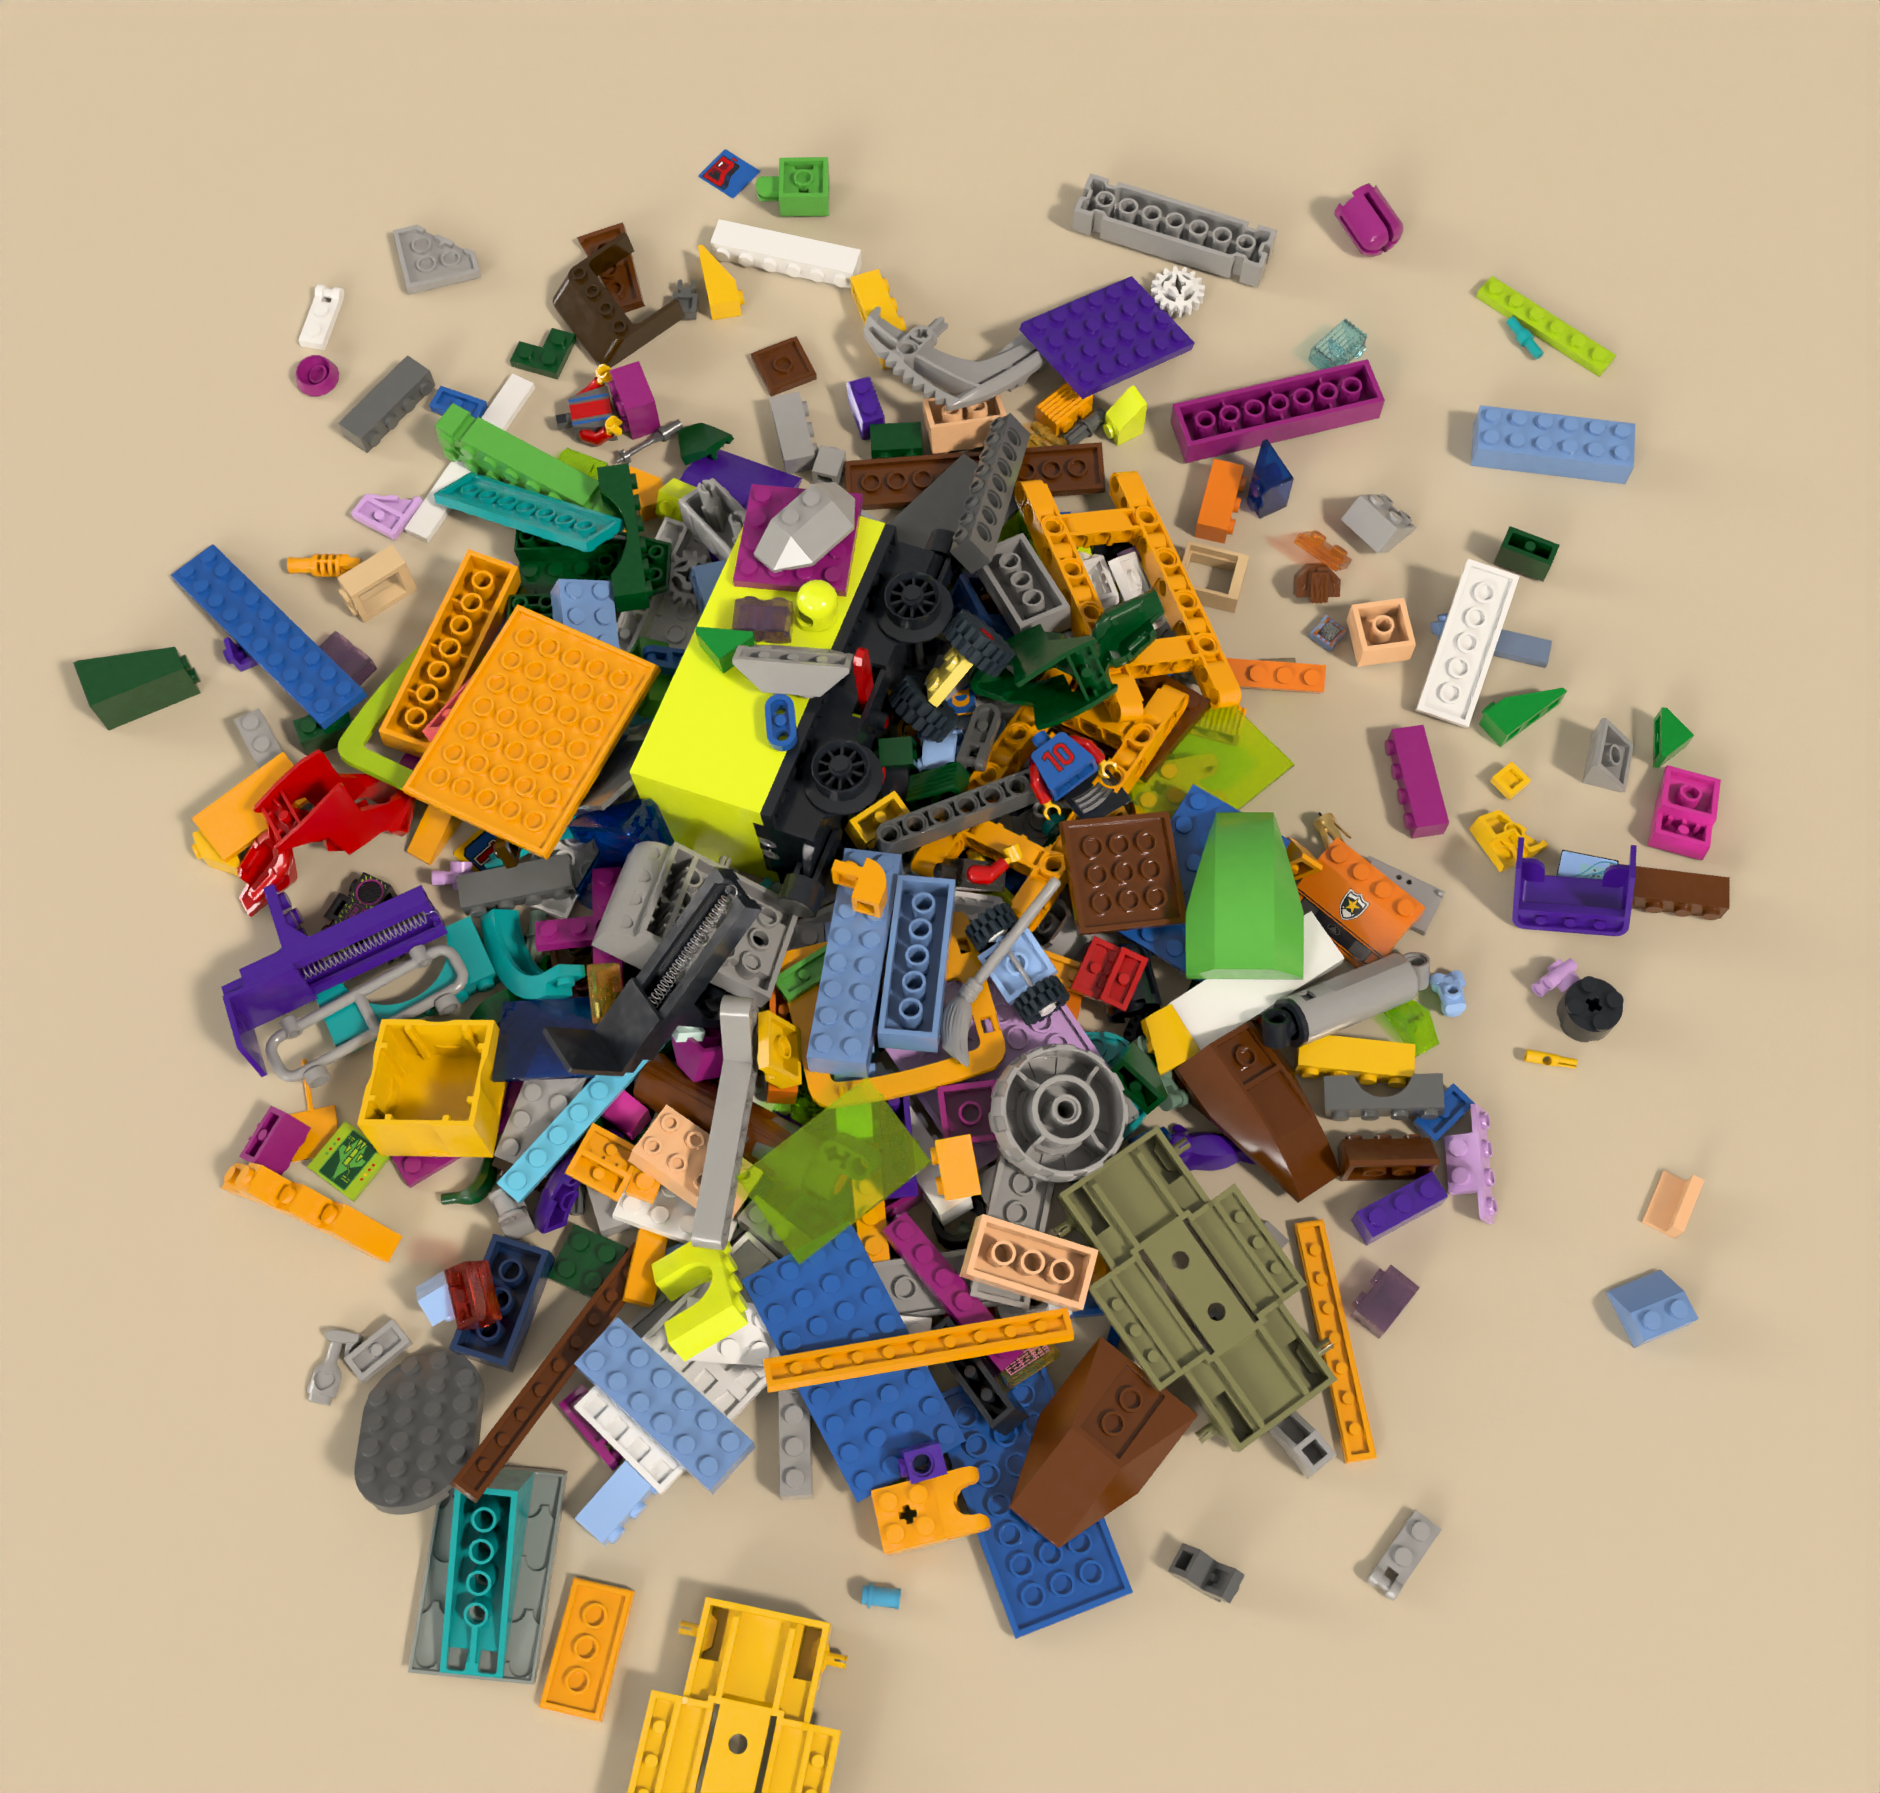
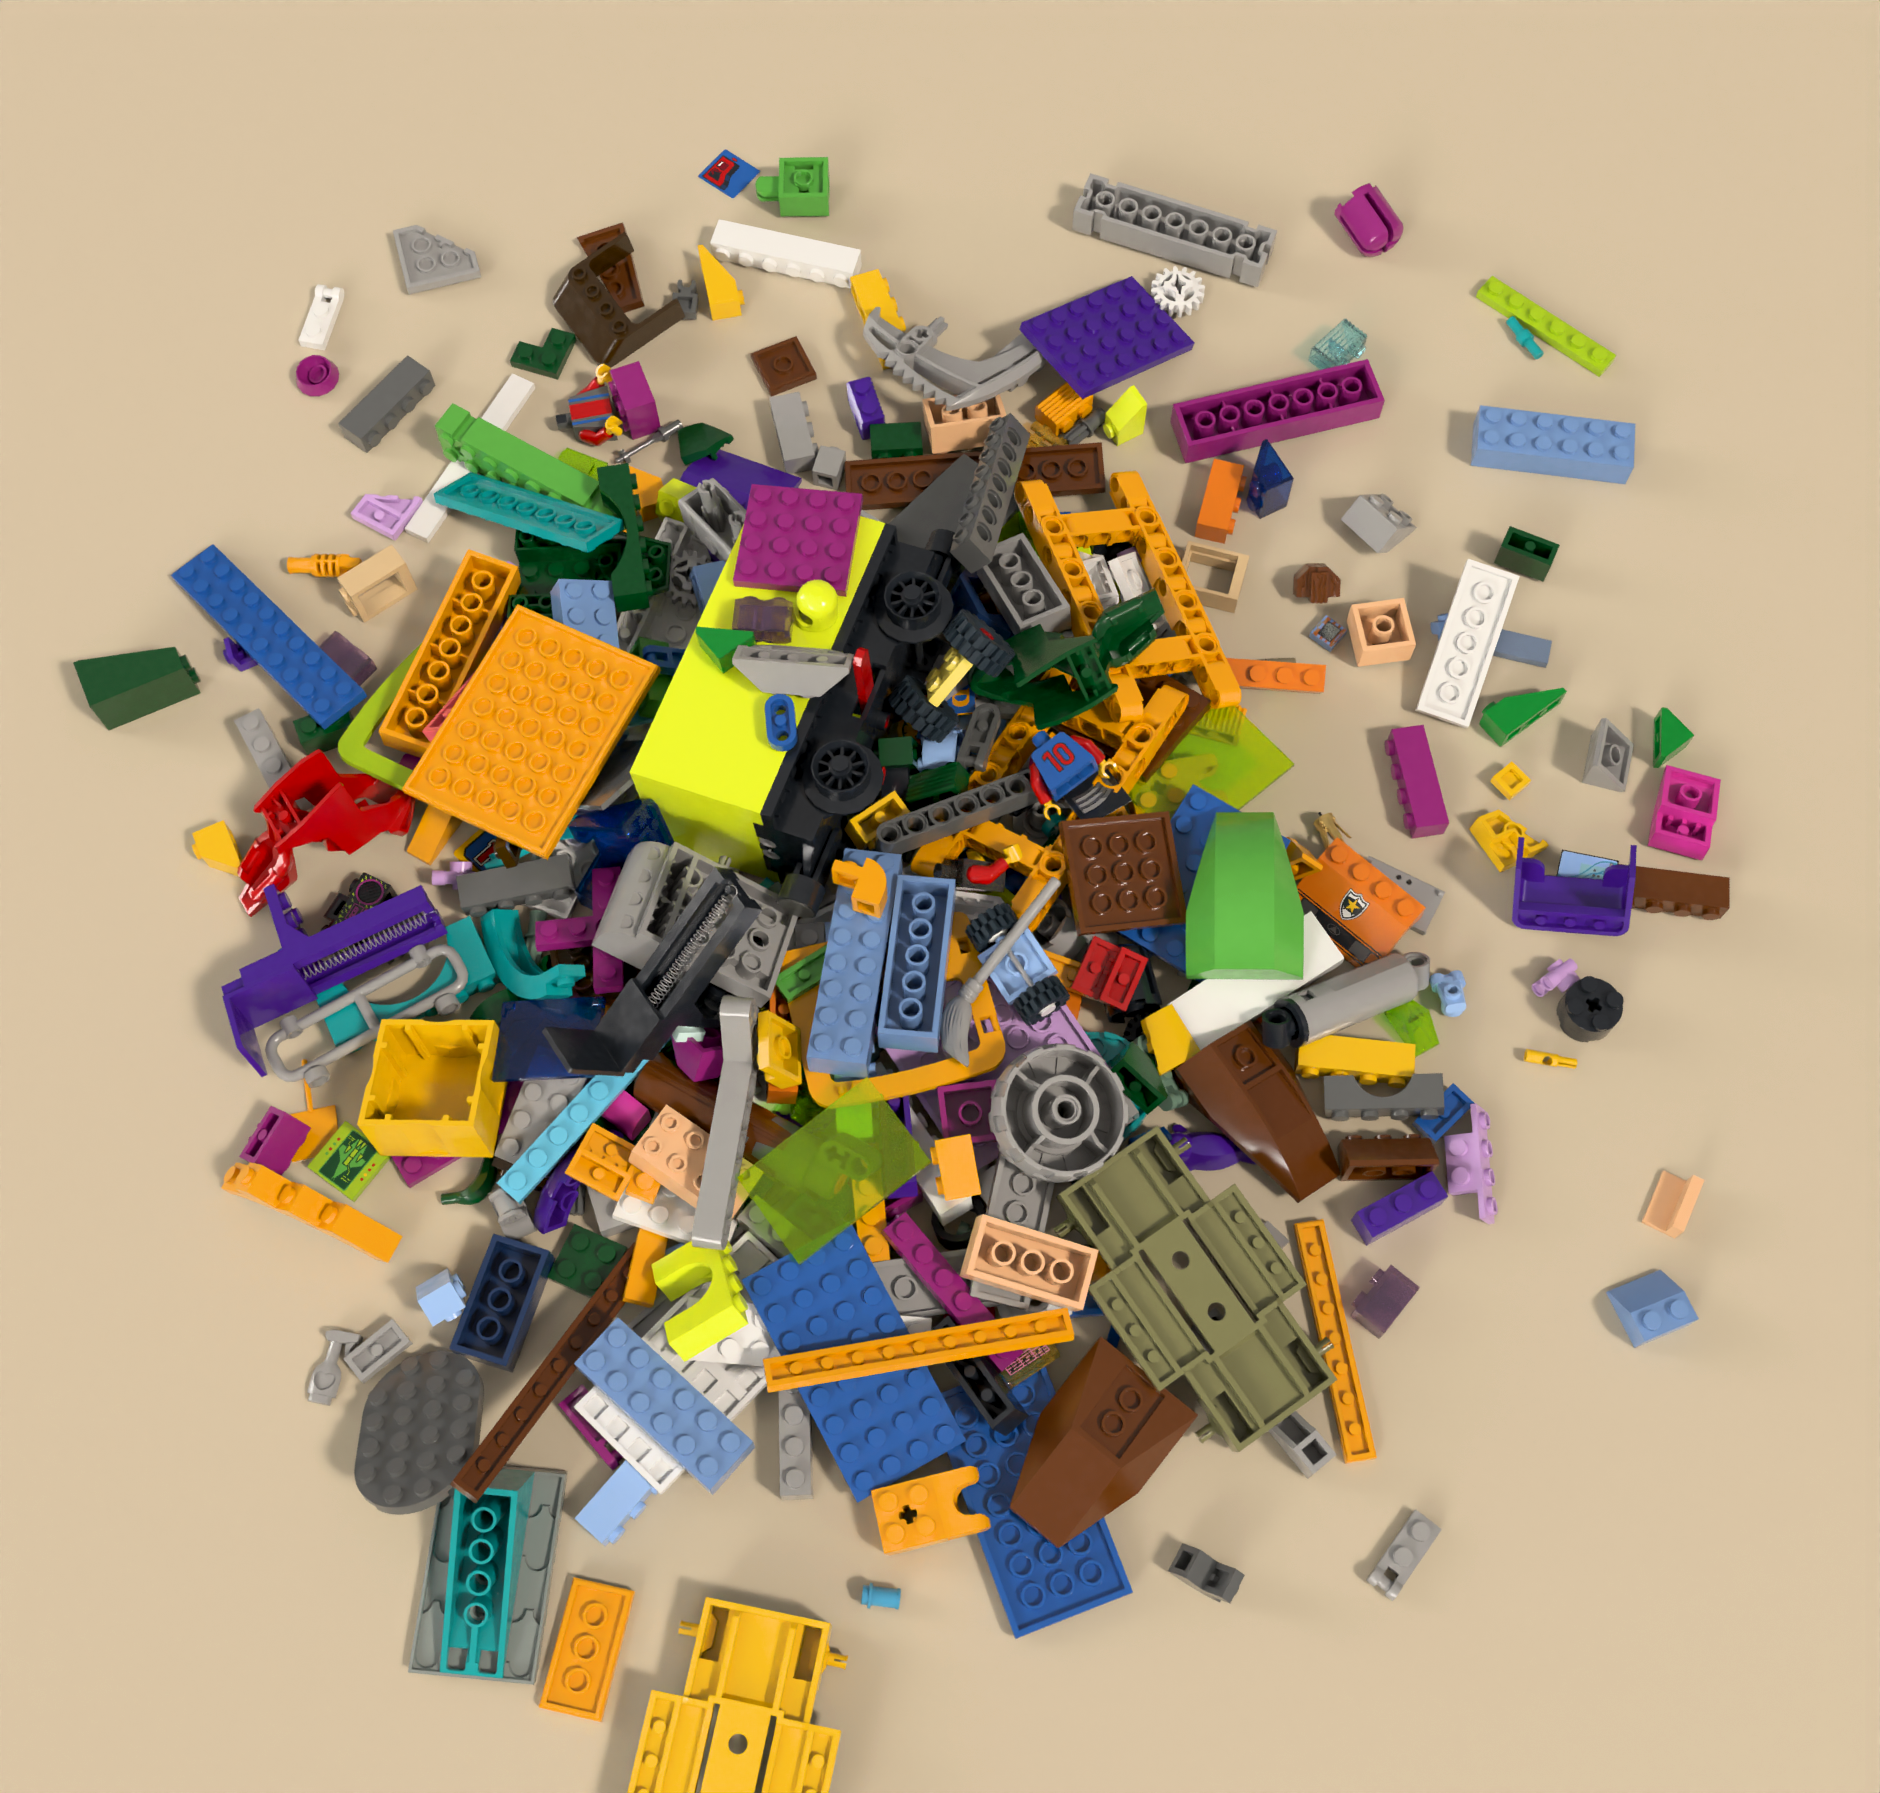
light orange tile [192,752,309,863] -> none
blue plate [429,386,488,419] -> none
clear red brick [444,1260,502,1330] -> none
clear yellow slope [587,963,622,1024] -> none
light grey wedge [754,482,856,573] -> none
dark purple brick [897,1439,948,1484] -> none
clear orange plate [1294,530,1352,572] -> none

